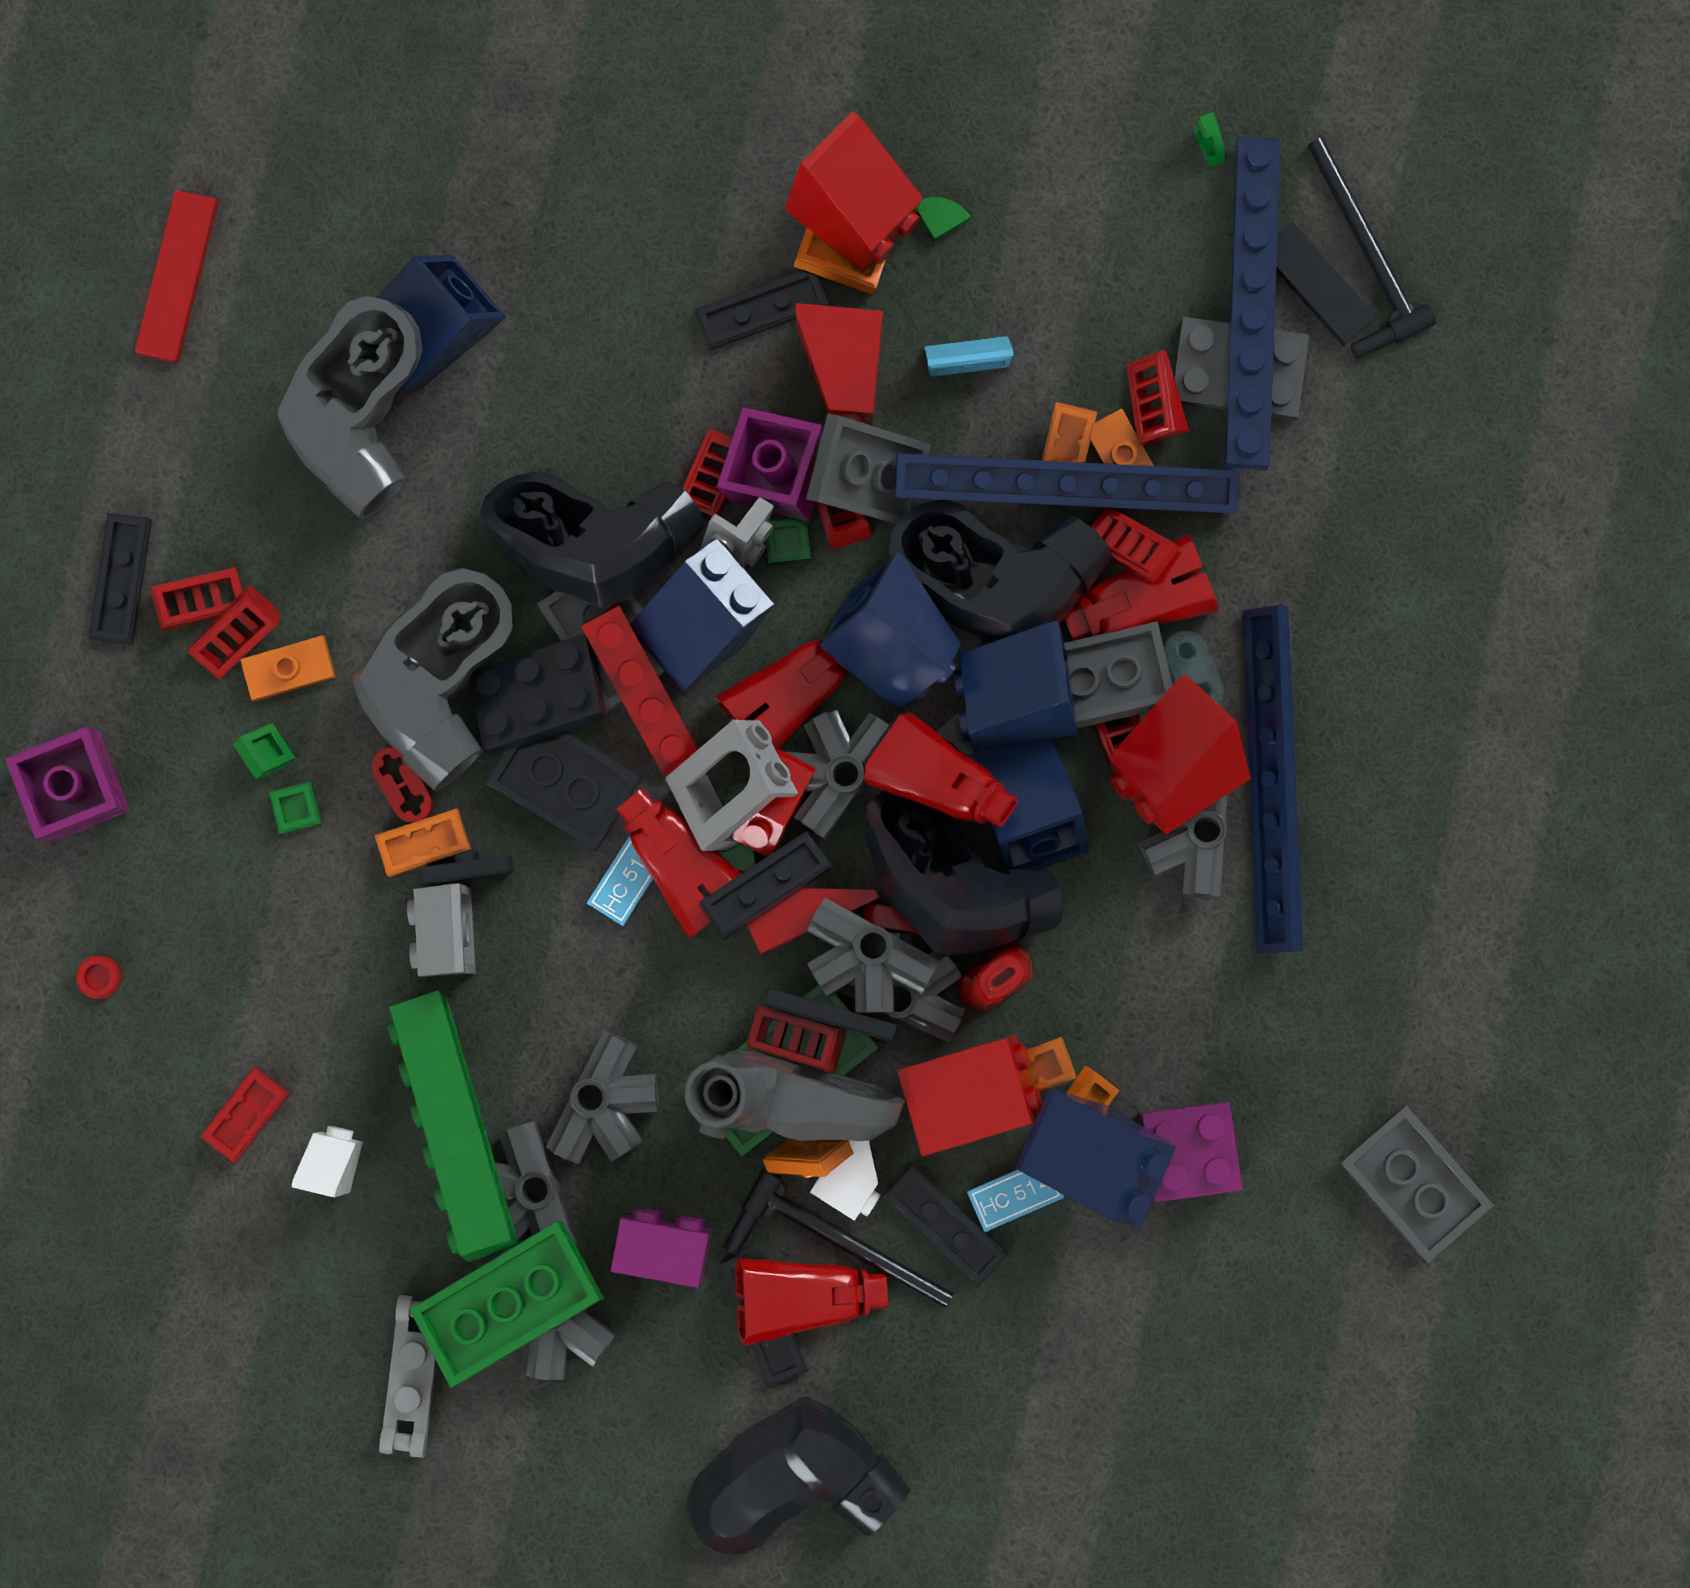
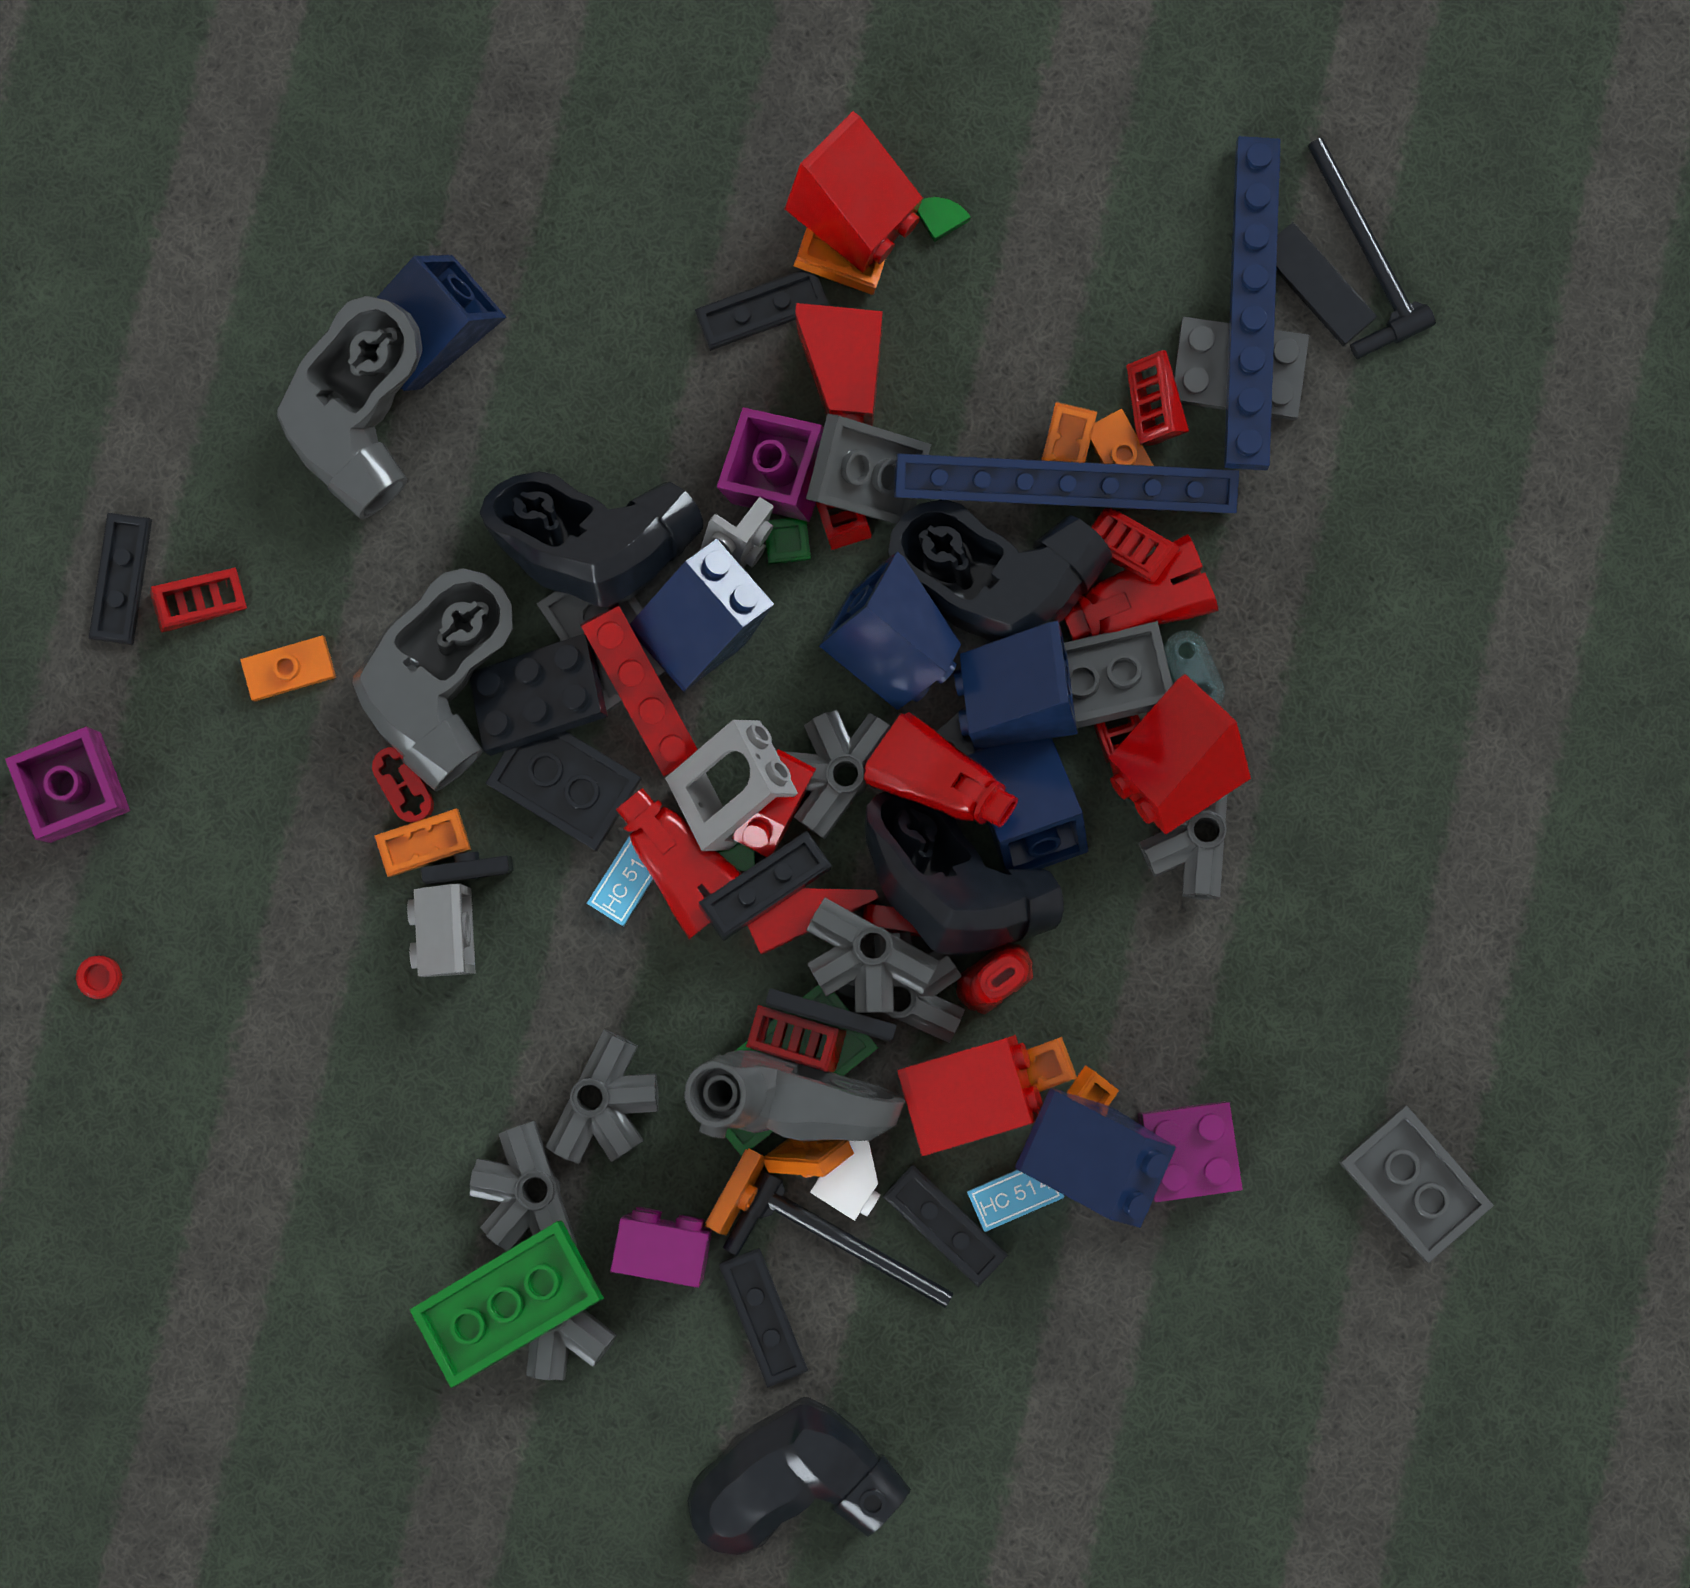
red tile [135,190,219,364] -> none
red slope [187,585,280,680] -> none
red plate [200,1067,291,1163] -> none
green plate [233,723,295,780] -> none
green tile [269,781,323,835] -> none
white slope [291,1126,363,1197] -> none
light grey plate [379,1295,437,1458] -> none
green brick [387,990,519,1262] -> none
red slope [682,429,733,520] -> none
red piece [714,635,850,750] -> none
red piece [735,1258,888,1345] -> none
medium azure slope [924,336,1014,377] -> none
green tile [1194,112,1225,167] -> none
dark blue plate [1243,605,1303,953] -> none
none -> orange plate [706,1148,765,1236]

